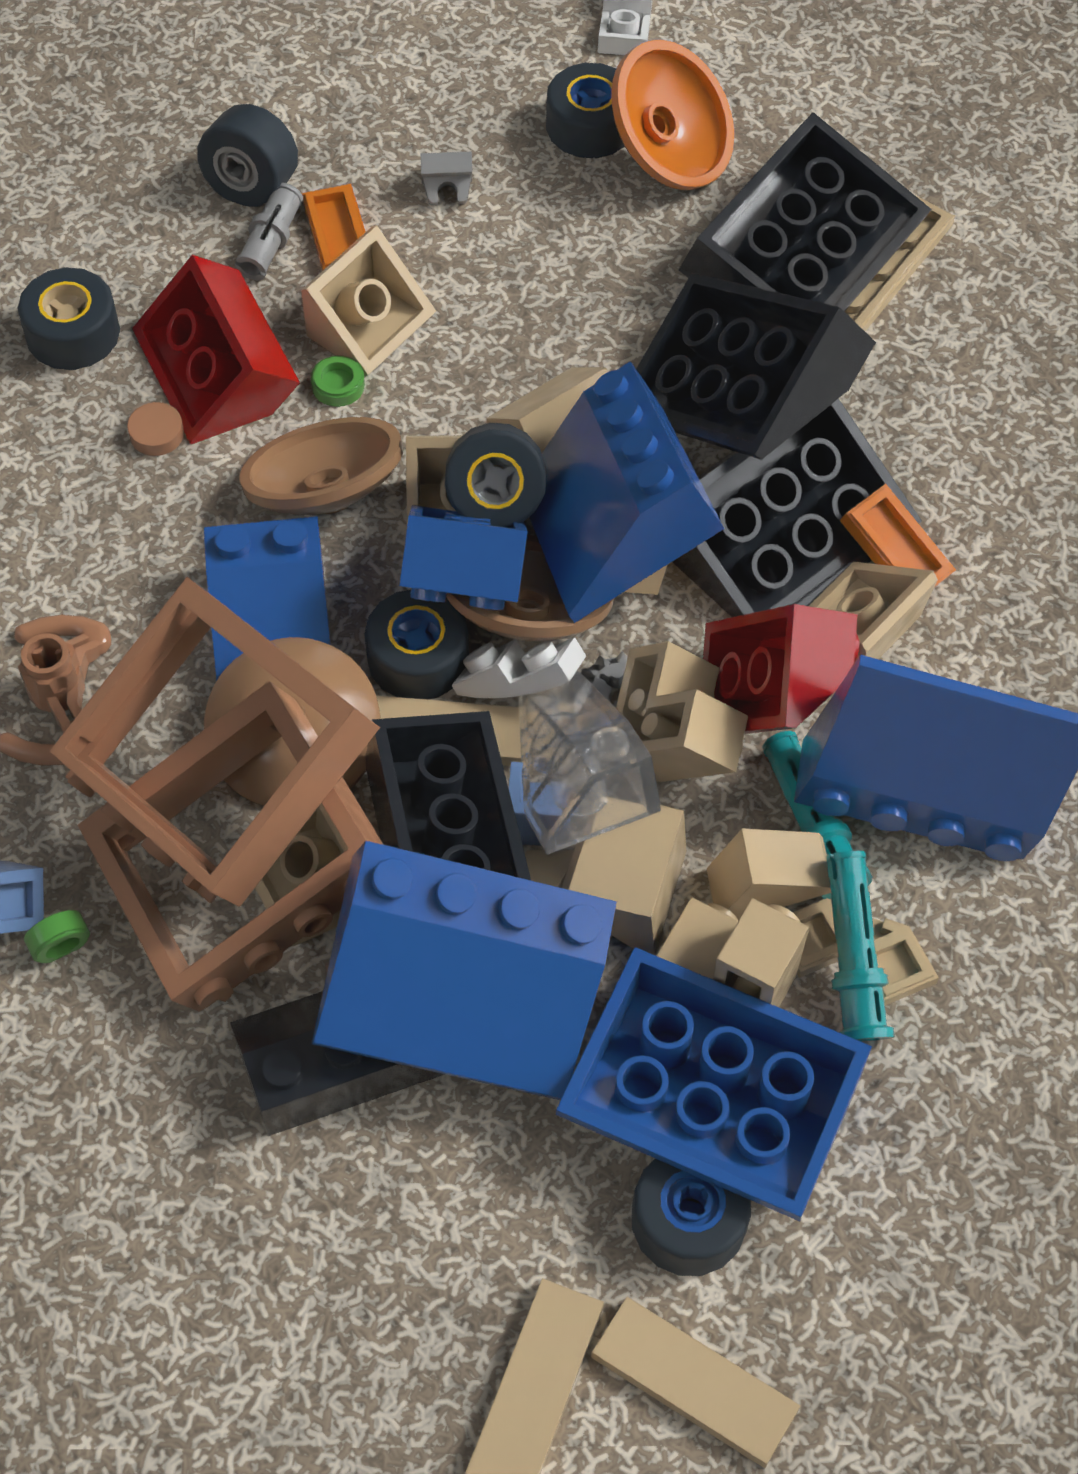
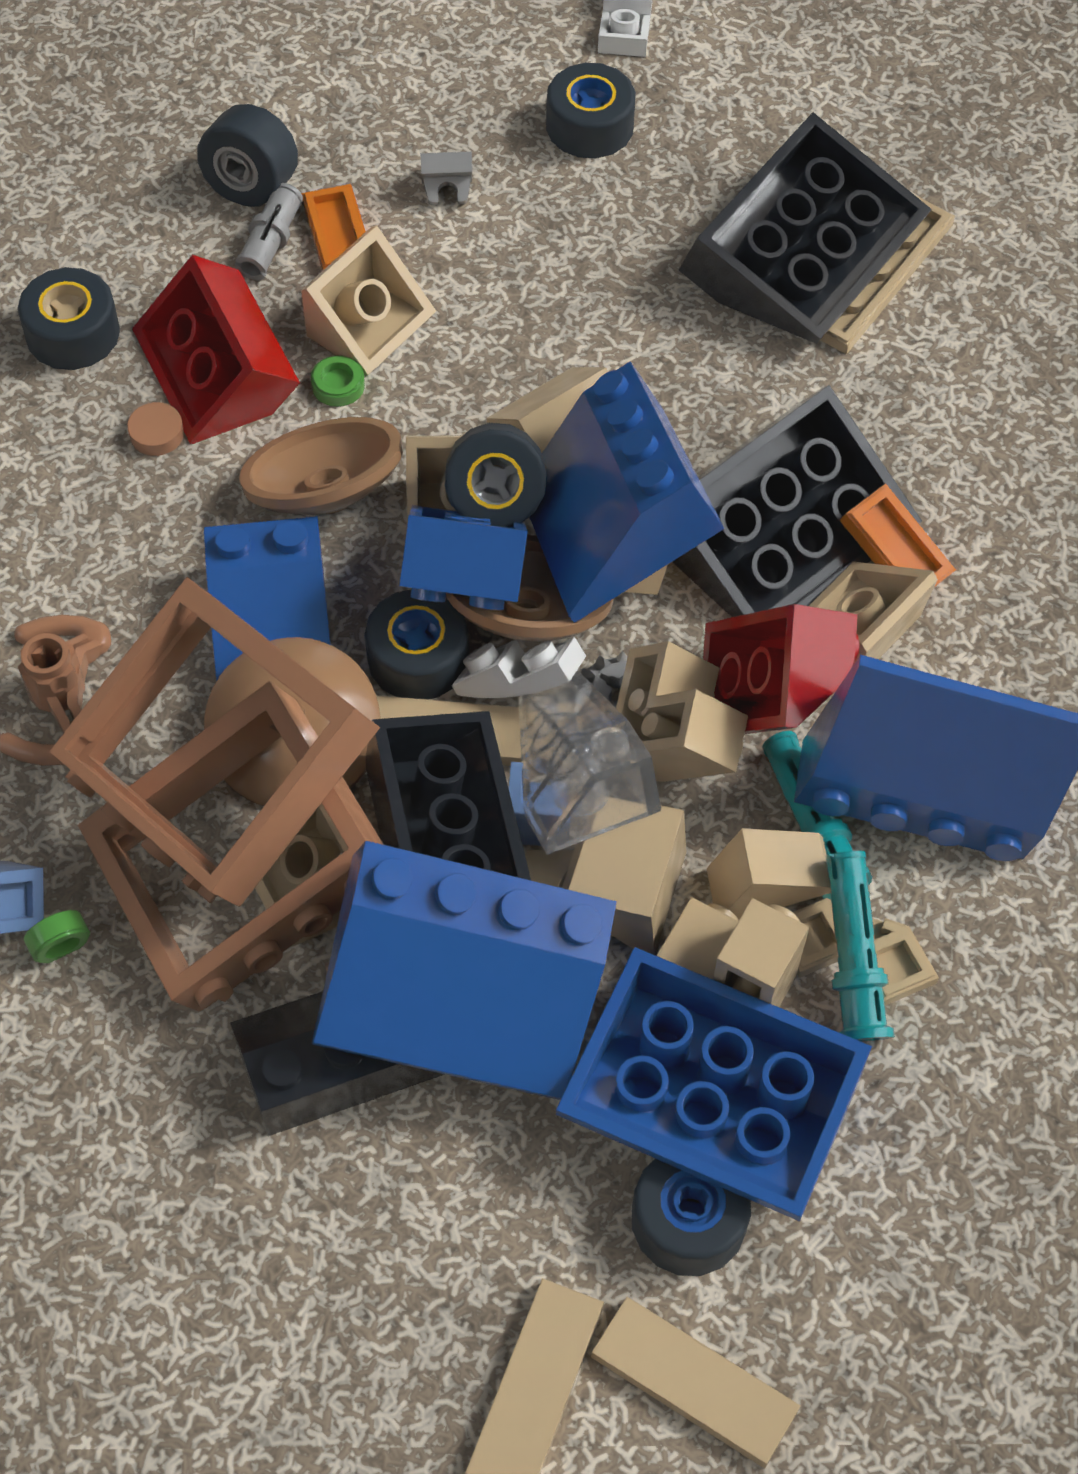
orange dish [611,40,734,190] -> none
black slope [636,273,876,460] -> none

